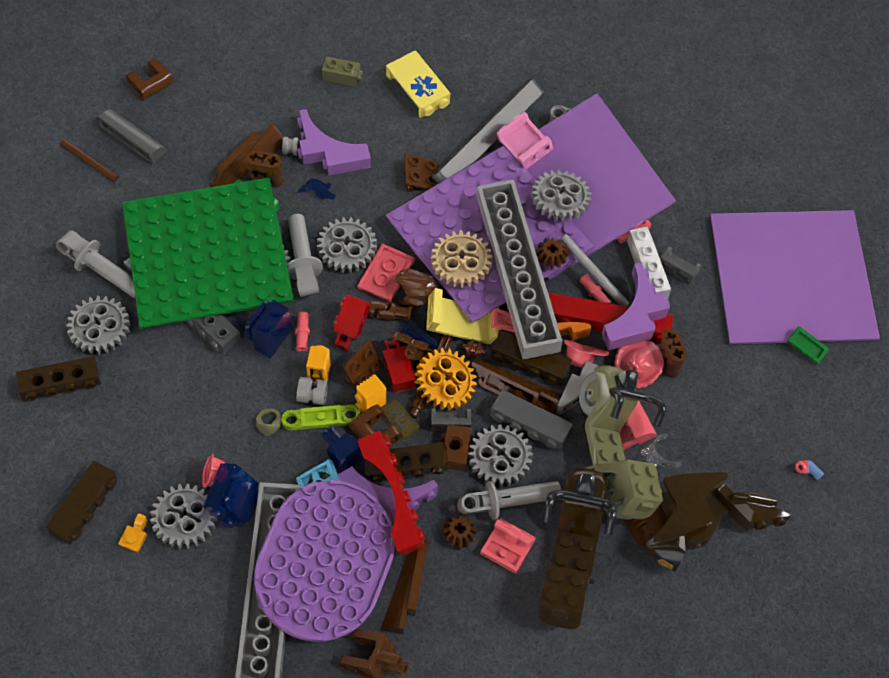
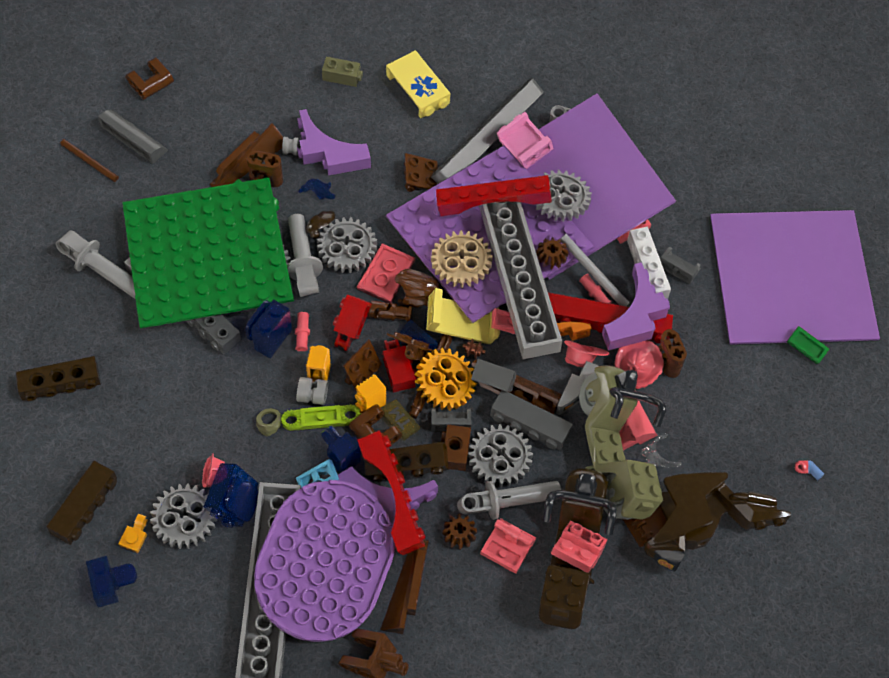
light grey gear [66,296,131,355] -> none
dark brown brick [491,330,572,386] -> none
none -> clear blue brick [86,556,137,608]
none -> dark brown arm [306,211,336,238]
none -> red arch [436,175,552,216]
none -> dark grey hinge [471,359,517,392]
none -> coral brick [551,521,608,573]

